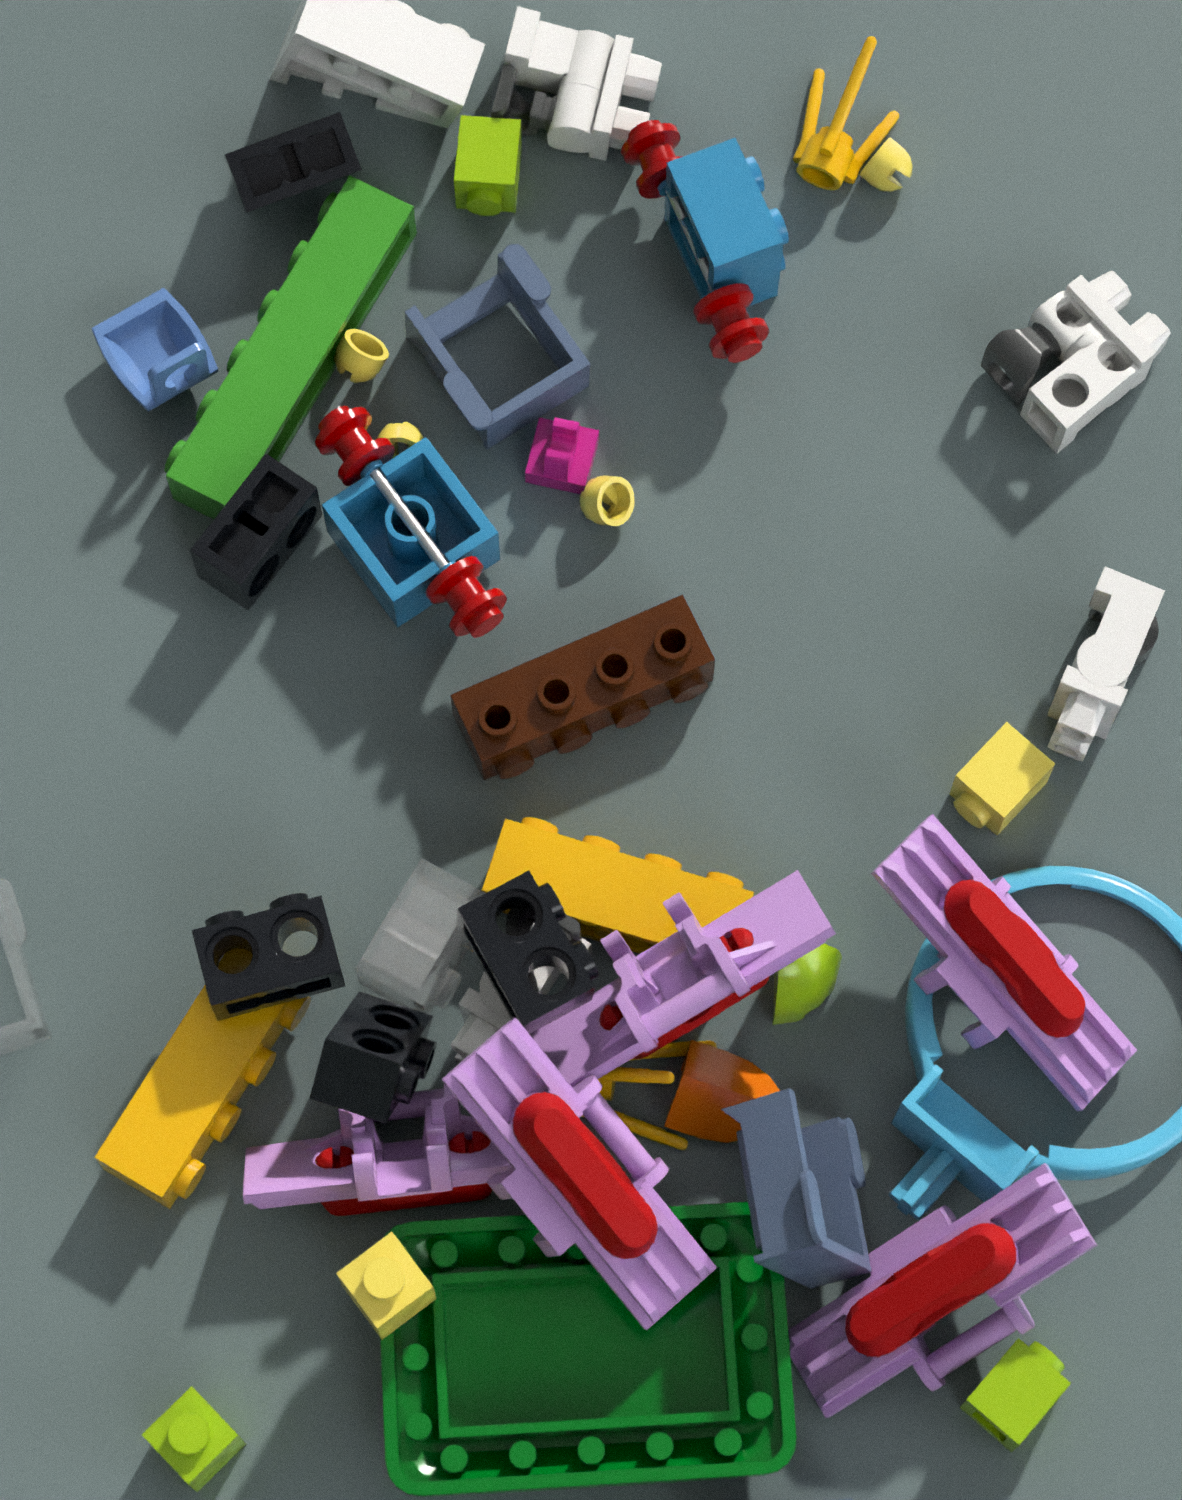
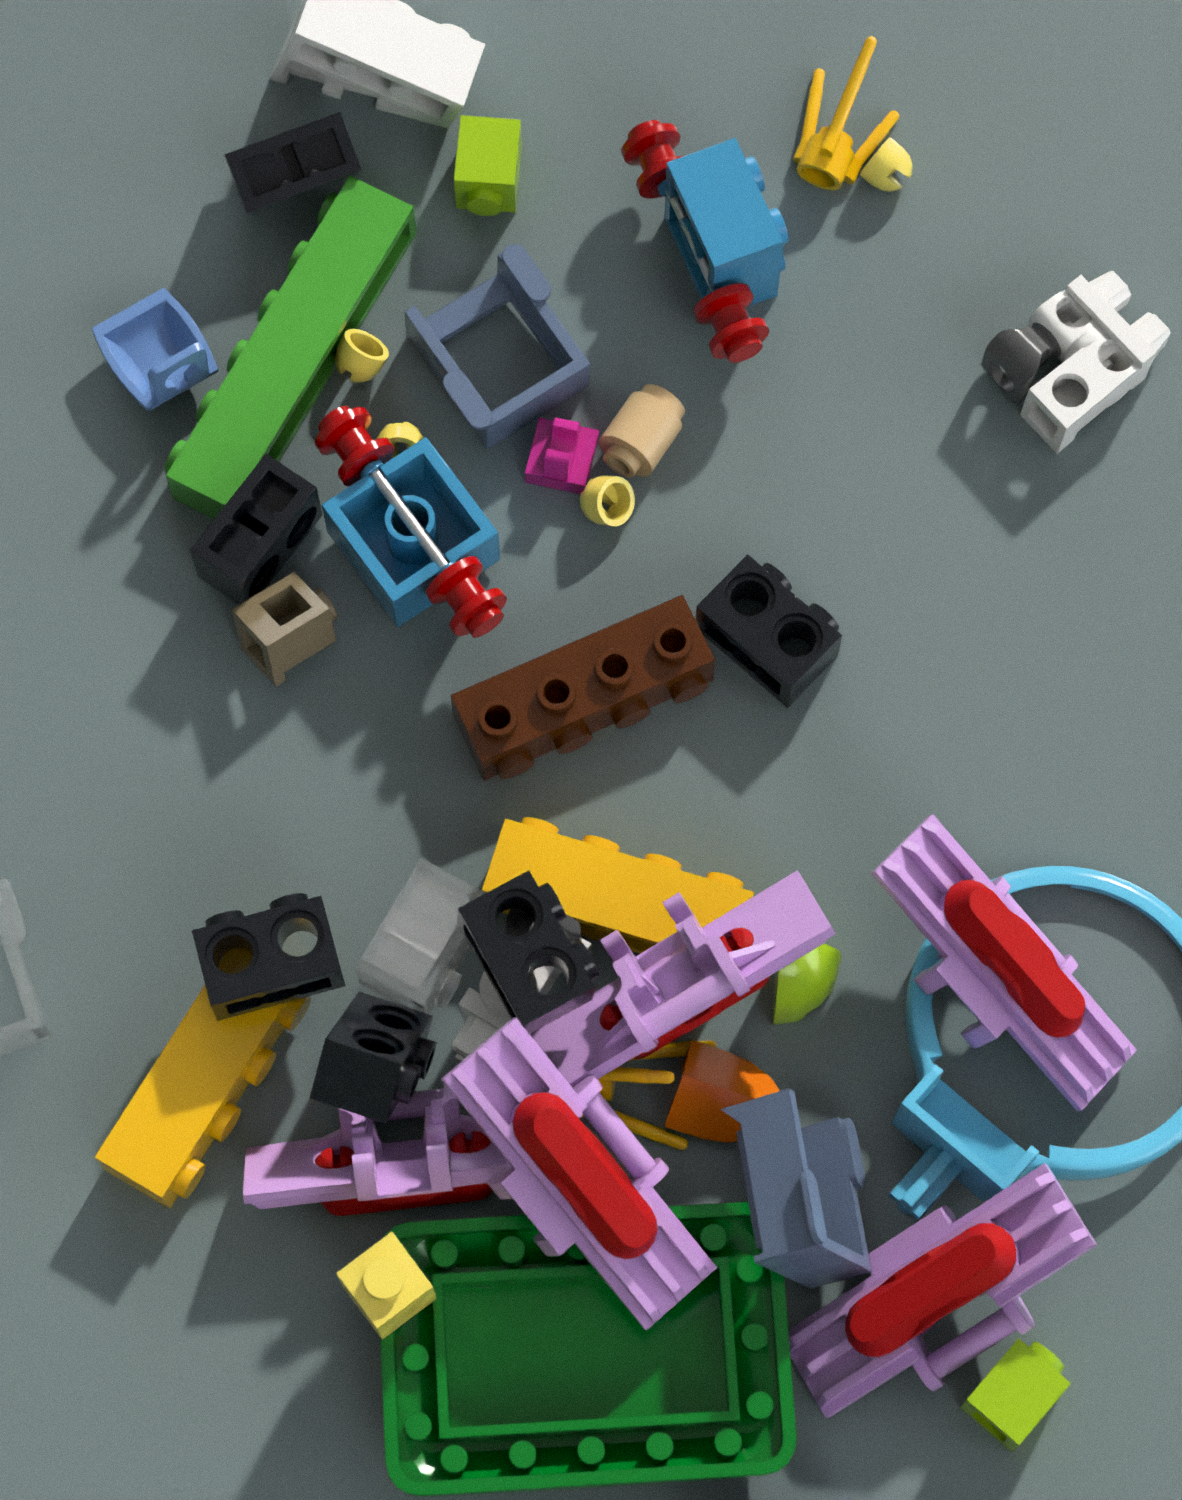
lime brick [141,1386,246,1492] -> none
white hips [491,6,662,161] -> none
light yellow brick [949,722,1055,835] -> none
white hips [1047,567,1165,762] -> none
none -> dark tan brick [231,572,337,687]
none -> tan brick [599,384,685,478]
none -> black brick [695,554,842,708]

